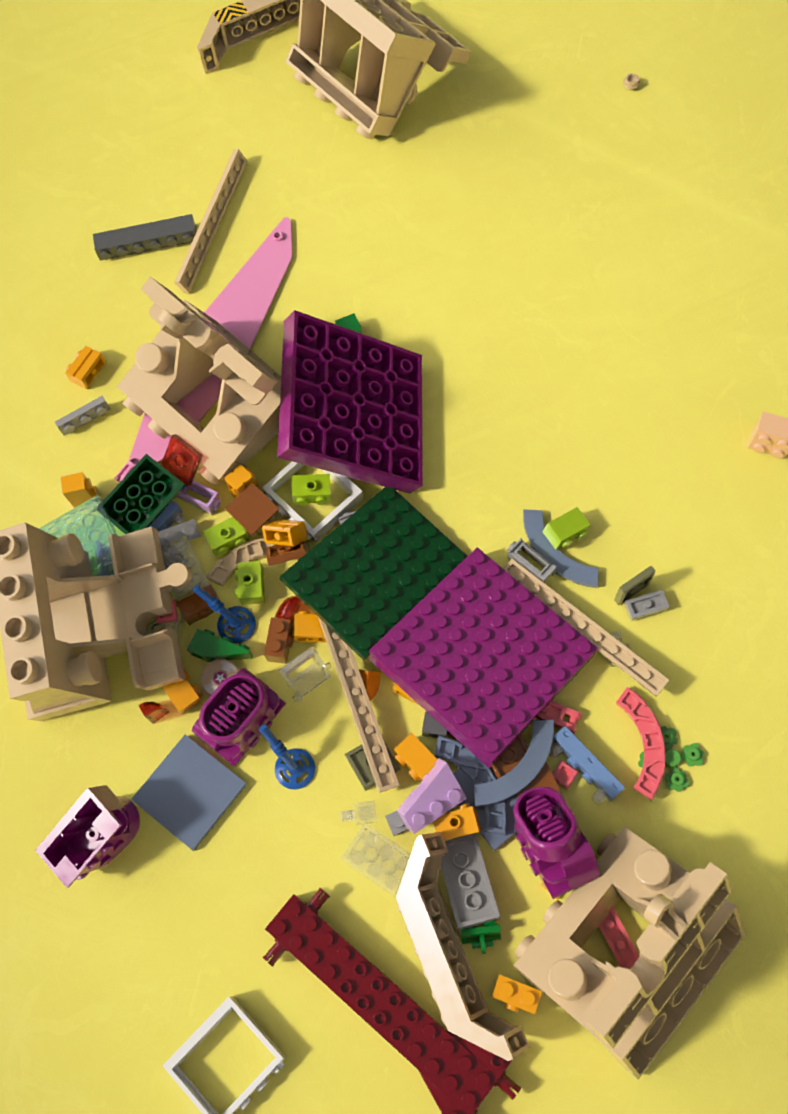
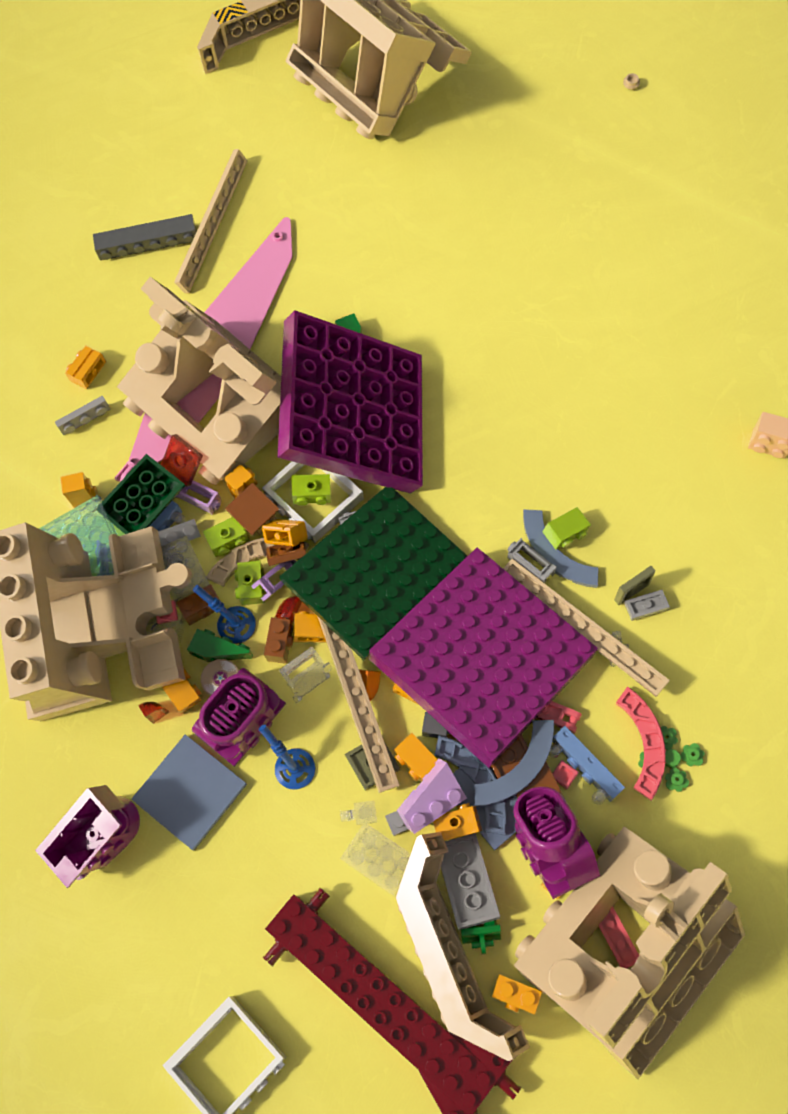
none -> lavender window [251,559,297,601]

